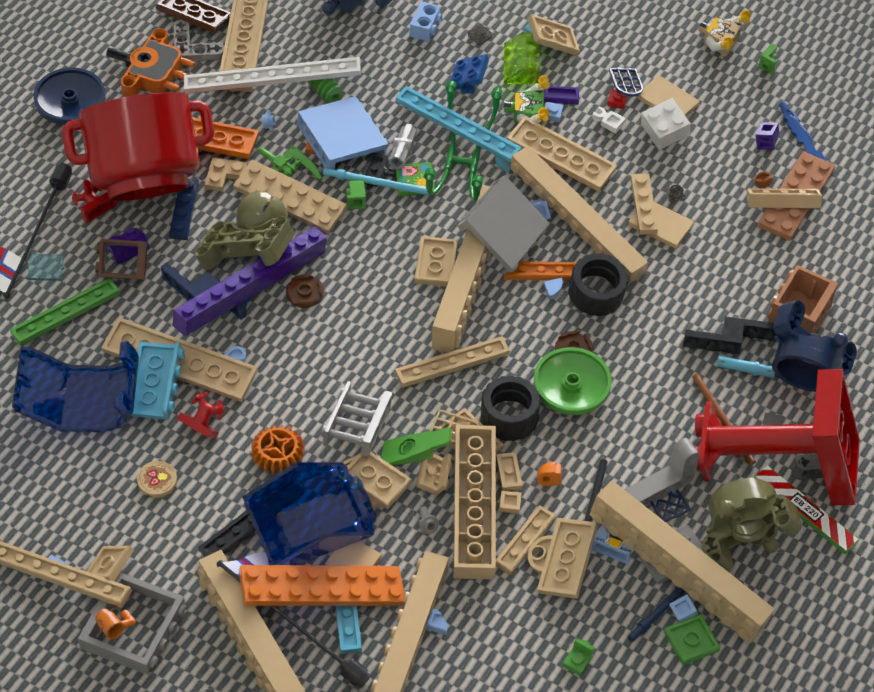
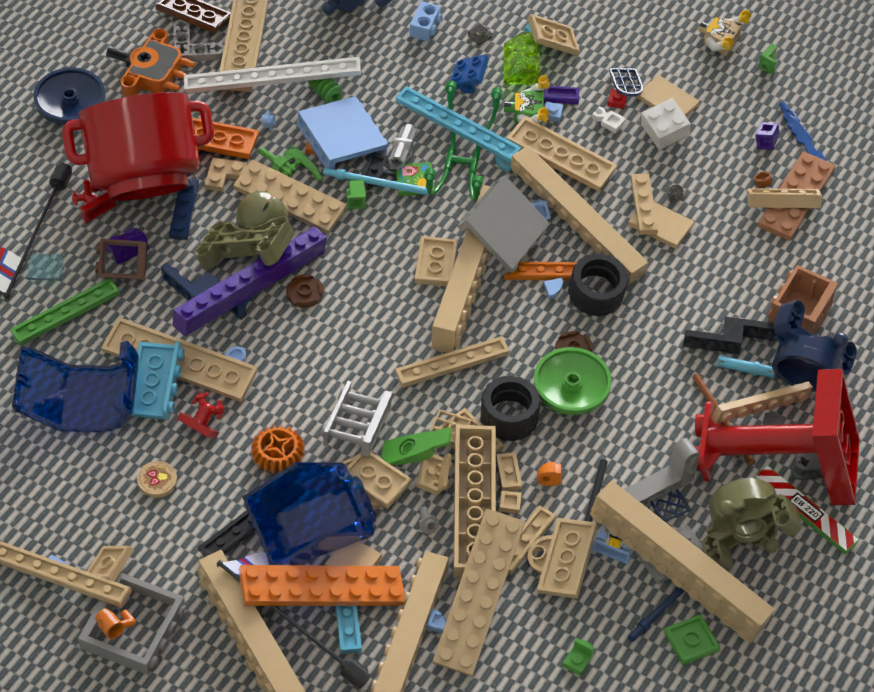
light blue plate [669,595,698,622] -> none
none -> tan plate [432,508,525,677]
none -> tan plate [711,382,813,424]

